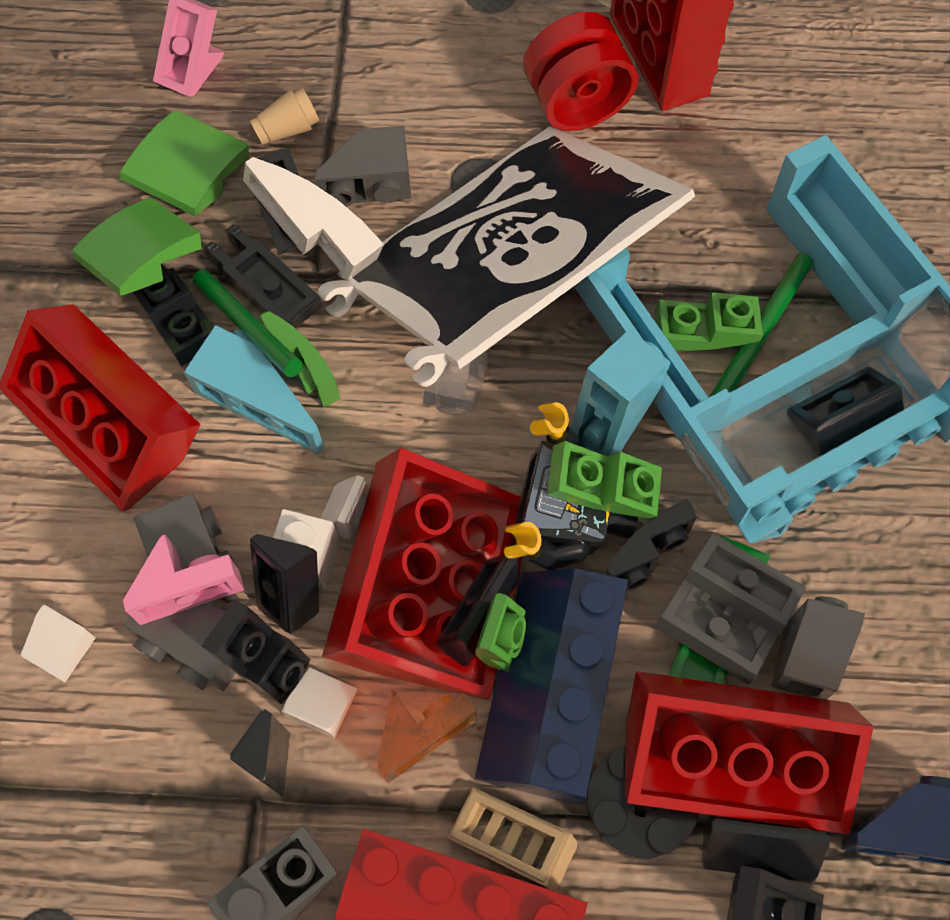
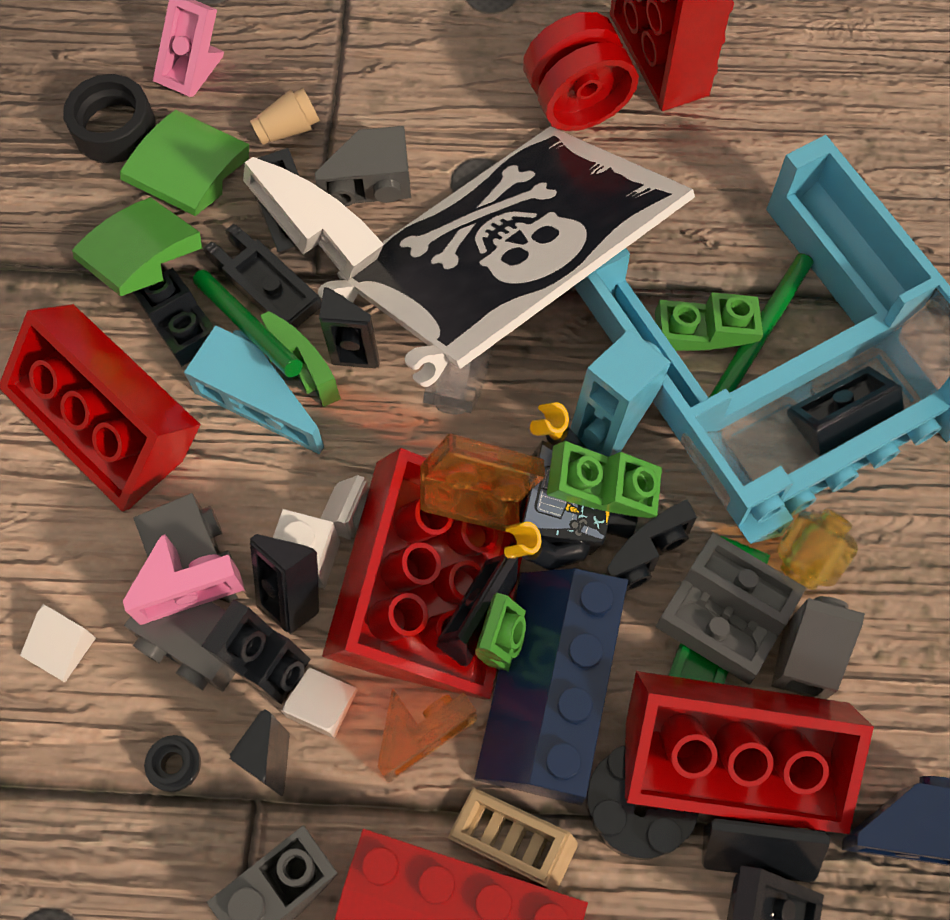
none -> black tyre [63,74,156,163]
none -> black plate [144,735,201,792]
none -> black slope [319,287,380,369]
none -> clear orange bracket [420,433,545,533]
none -> clear yellow head [777,508,858,590]

